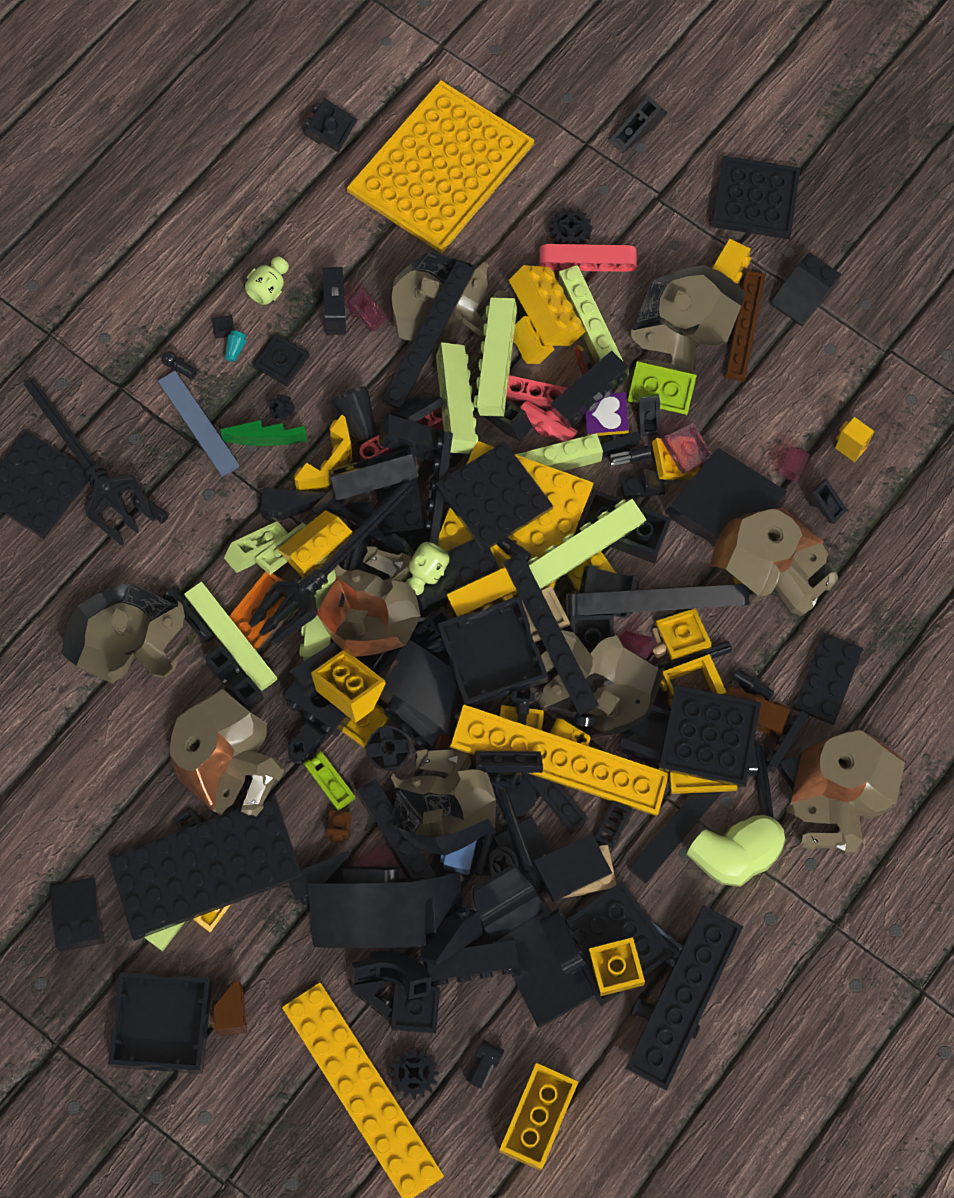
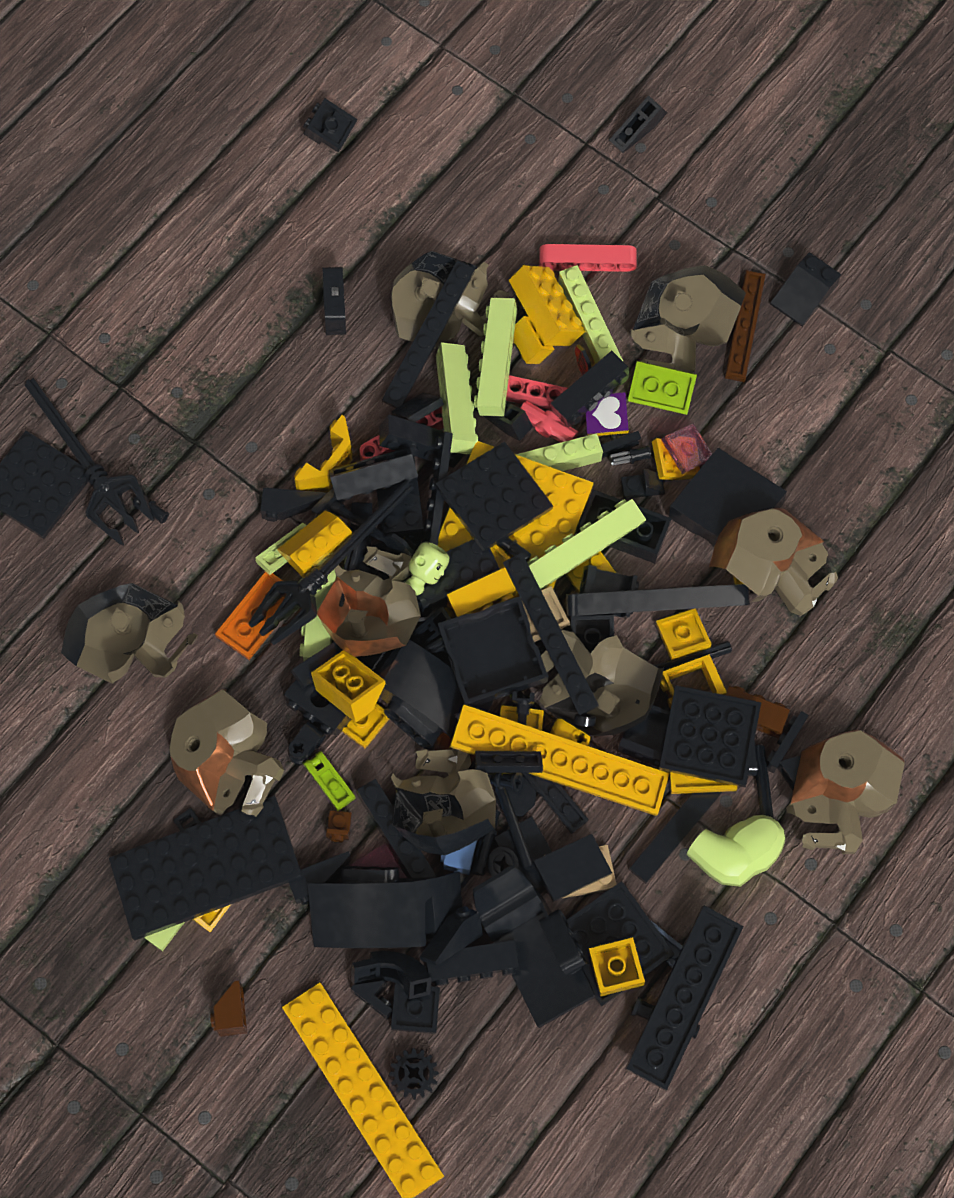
black slope [51,878,105,952] -> none
black tile [108,972,213,1074] -> none
sand blue tile [158,371,239,477] -> none
black pin [161,351,198,380] -> none
black pin [162,586,215,643] -> none
yellowish green tile [184,582,277,691] -> none
black arch [204,645,264,711] -> none
black tile [212,315,235,339] -> none
green slope [220,420,308,446] -> none
teal cone [224,331,247,362] -> none
yellowish green slope [224,521,288,573] -> none
yellowish green piece [245,257,289,305] -> none
black tile [253,334,310,387] -> none
black gear [269,394,295,420] -> none
black cone [329,386,377,444] -> none
yellow plate [347,80,534,254] -> none
clear pink slope [348,288,388,332] -> none
black cylinder [367,726,410,771] -> none
black piece [466,1039,505,1090] -> none
yellow brick [499,1063,578,1171] -> none
black gear [549,207,592,245] -> none
black slope [594,800,634,849] -> none
clear pink slope [620,631,657,660] -> none
black slope [636,393,661,436] -> none
tan hand [652,628,666,658] -> none
black plate [712,156,800,239] -> none
yellow brick [713,239,752,284] -> none
black axle [733,668,775,701] -> none
clear pink brick [778,446,810,483] -> none
black plate [793,632,863,725] -> none
black slope [809,478,847,524] -> none
yellow brick [835,417,874,462] -> none

